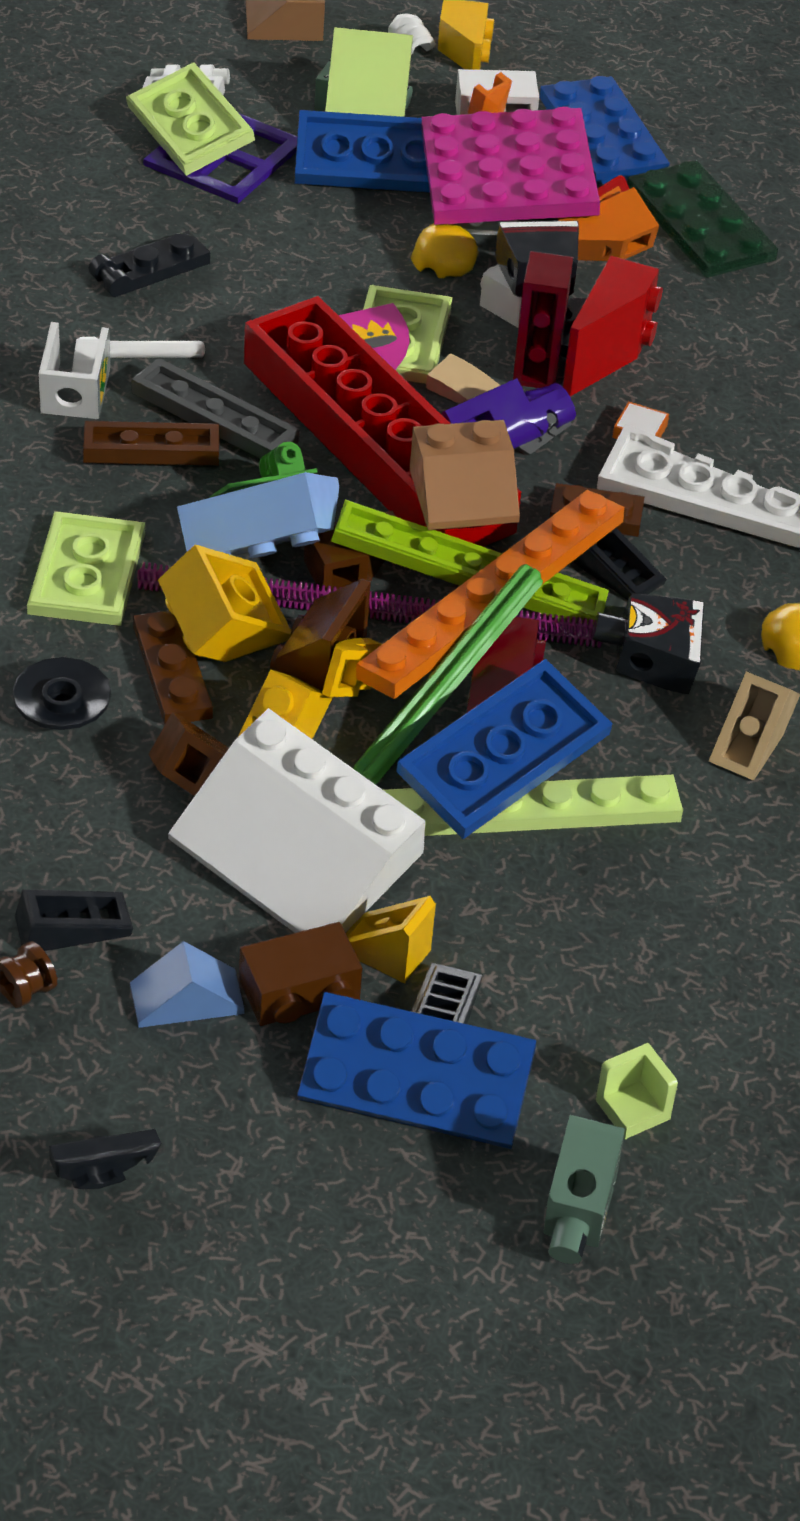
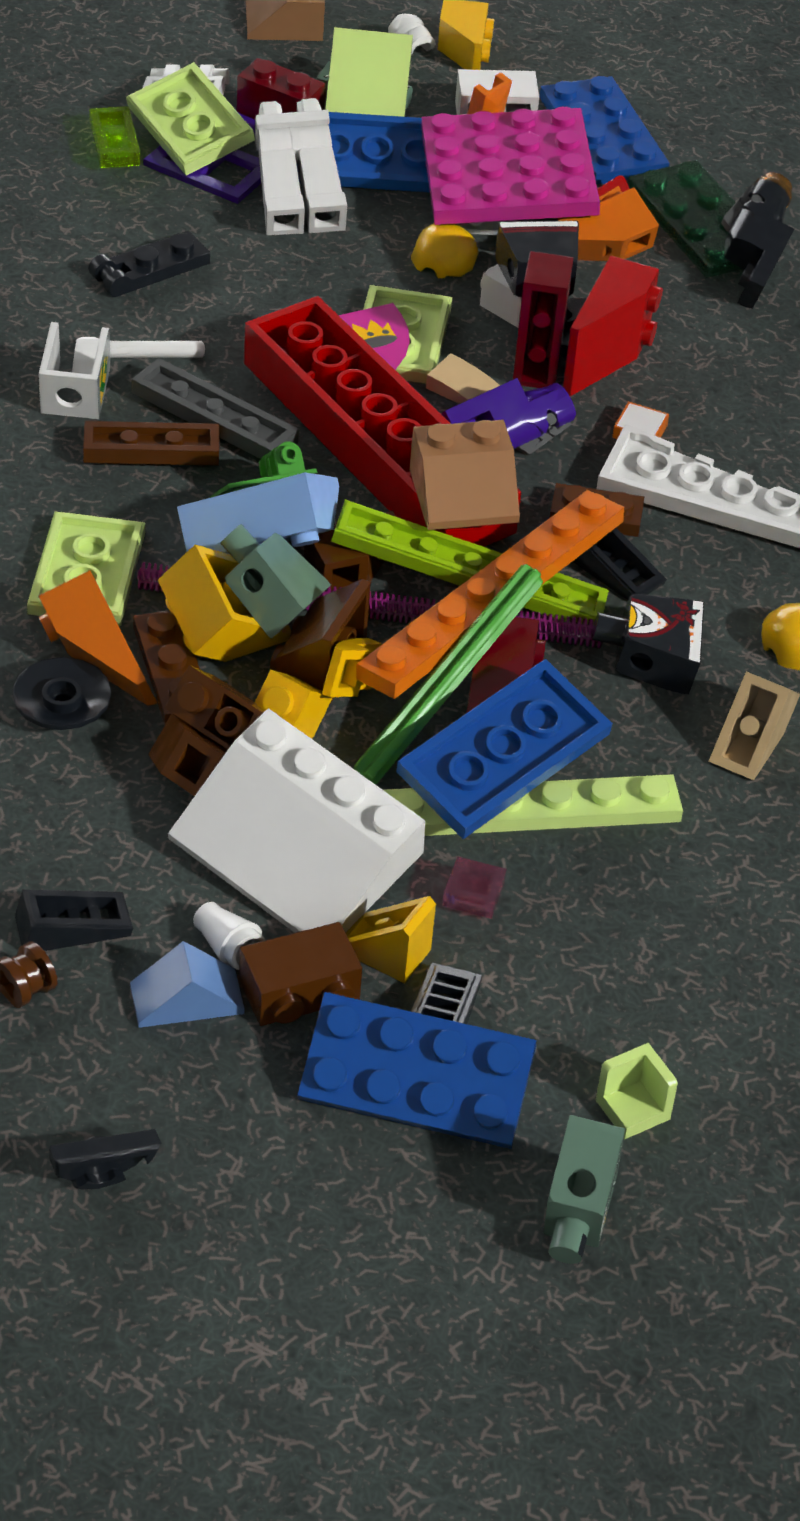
none -> orange slope [39,570,157,706]
none -> clear neon green plate [89,106,140,168]
none -> reddish brown slope [164,665,264,750]
none -> white cone [193,902,265,970]
none -> sand green torso [220,524,331,639]
none -> dark red brick [236,58,325,119]
none -> white hips [255,98,347,235]
none -> clear pink plate [442,856,507,919]
none -> black plate [721,172,794,309]

